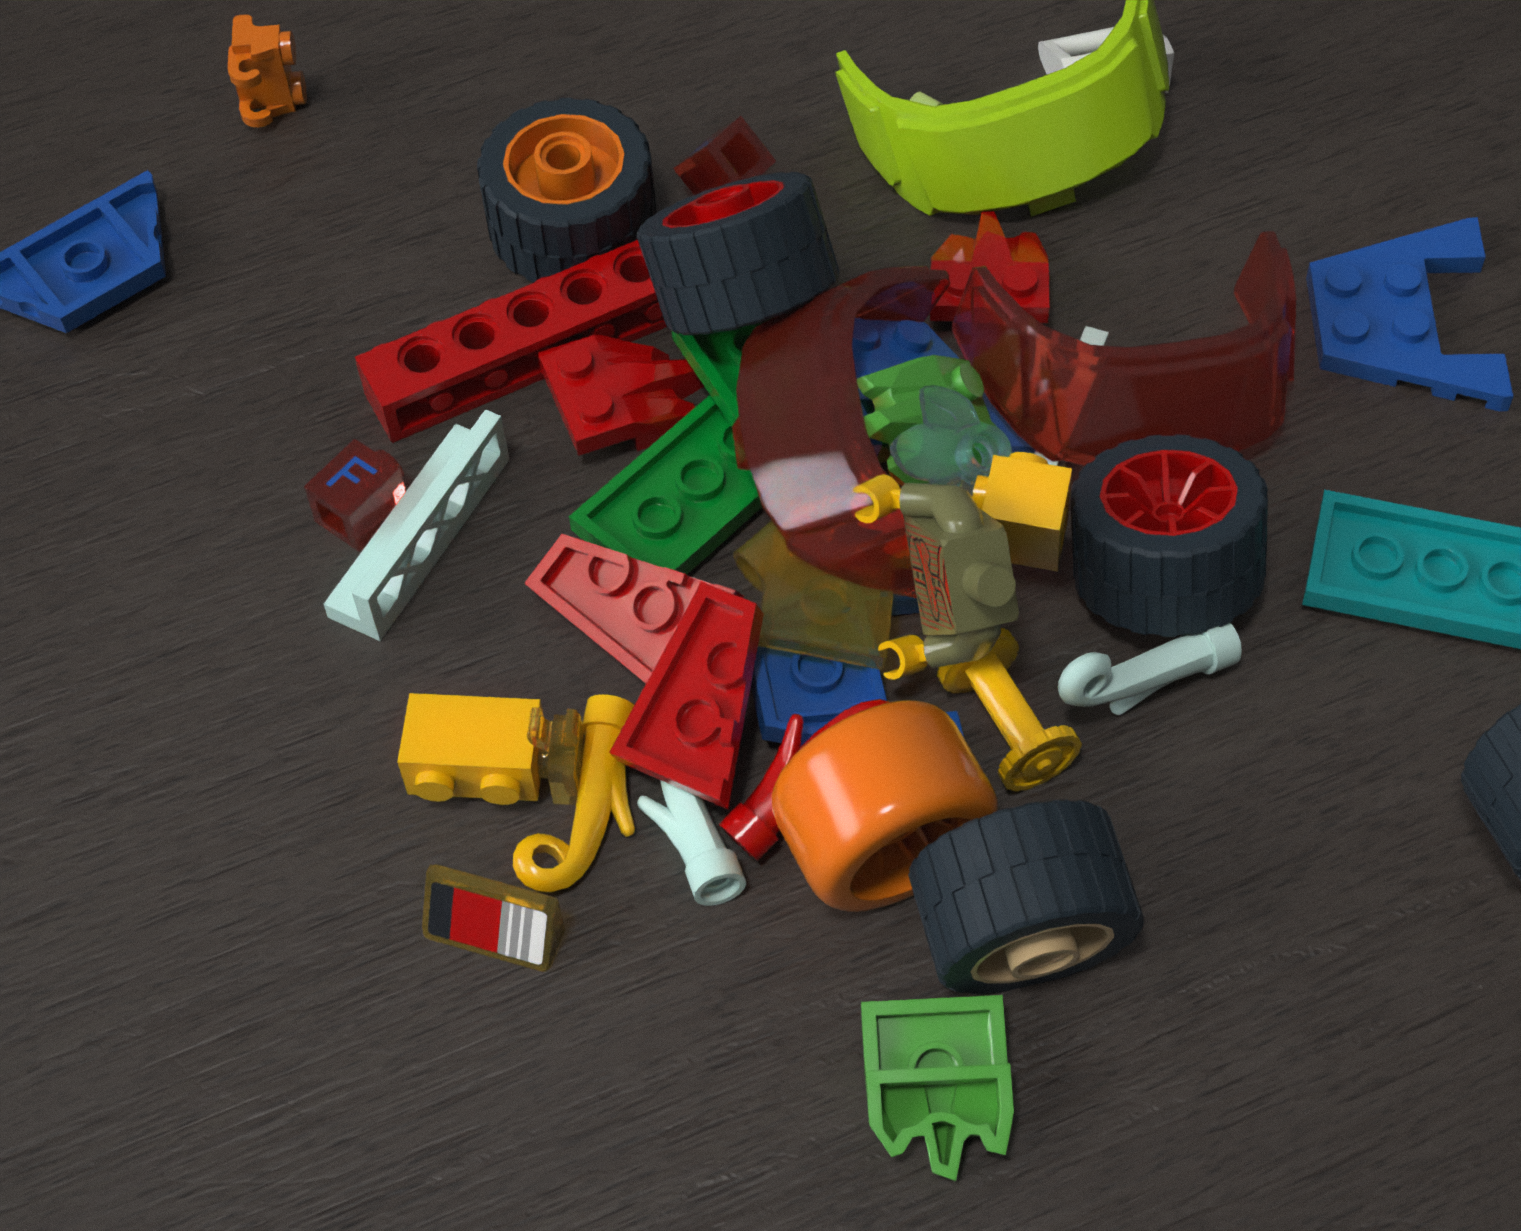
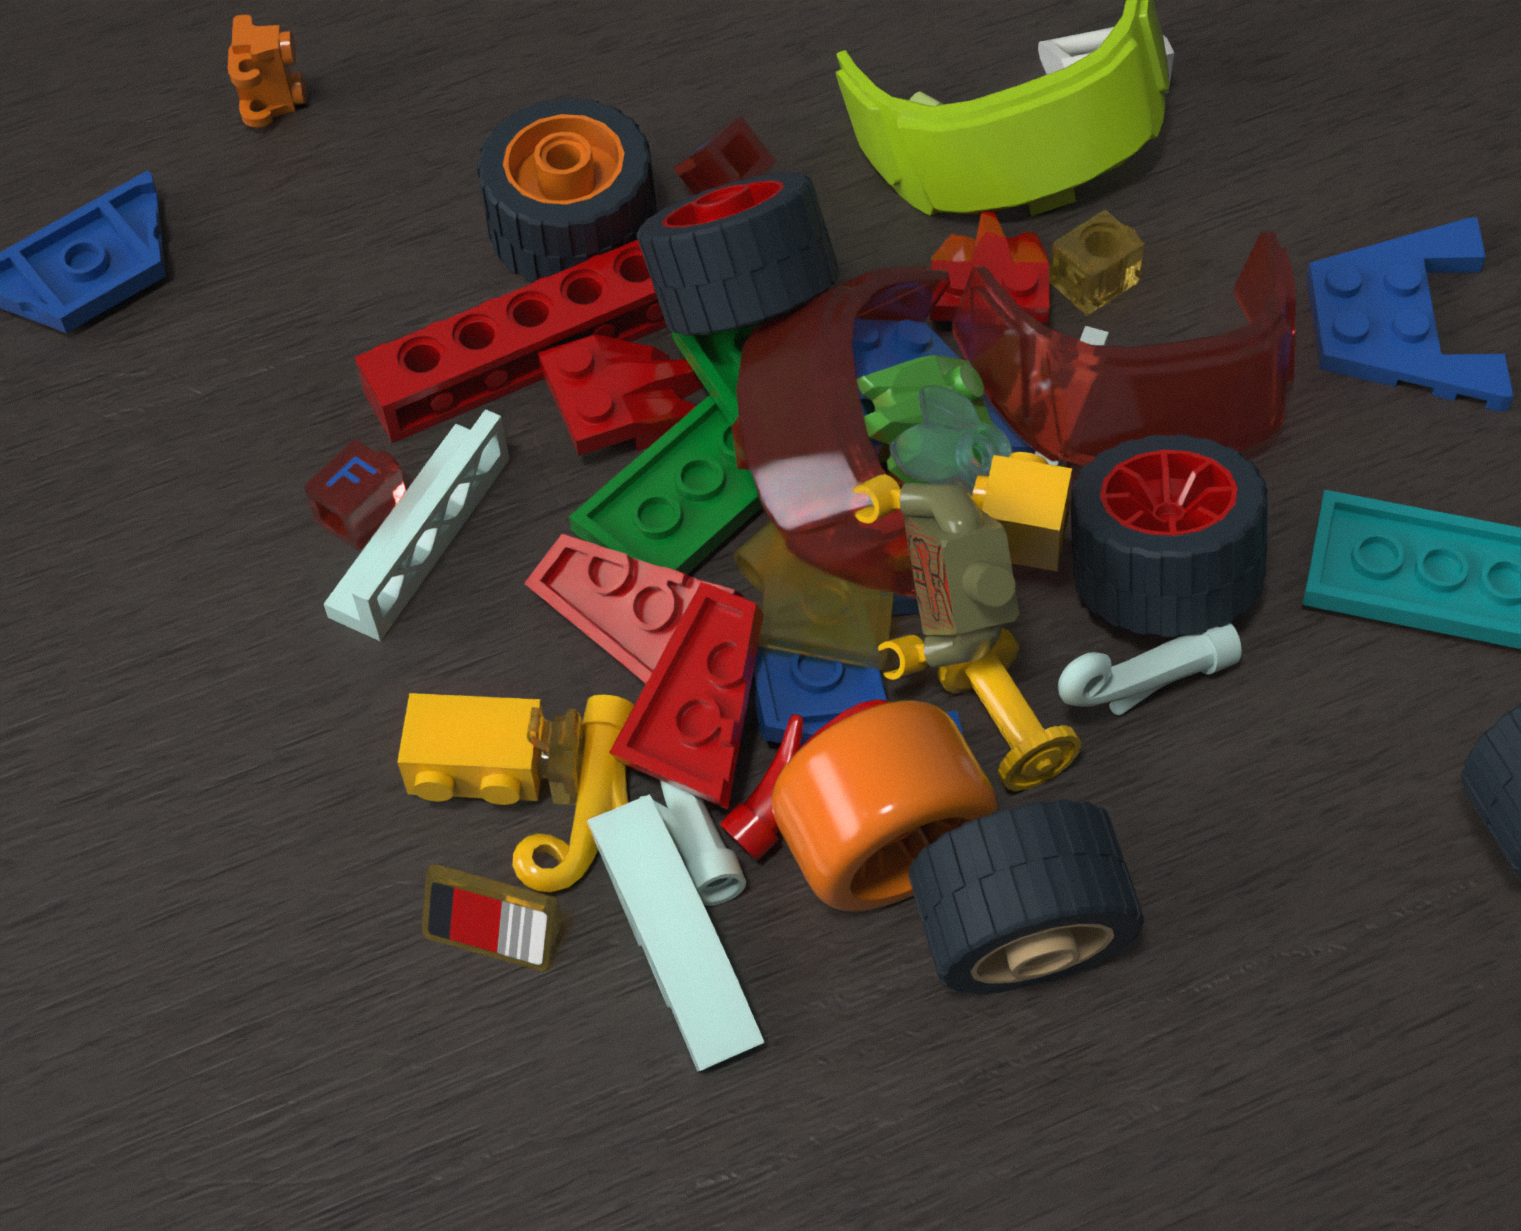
bright green plate [861,995,1014,1181] -> none
none -> light aqua slope [587,794,765,1072]
none -> clear yellow brick [1049,209,1145,316]

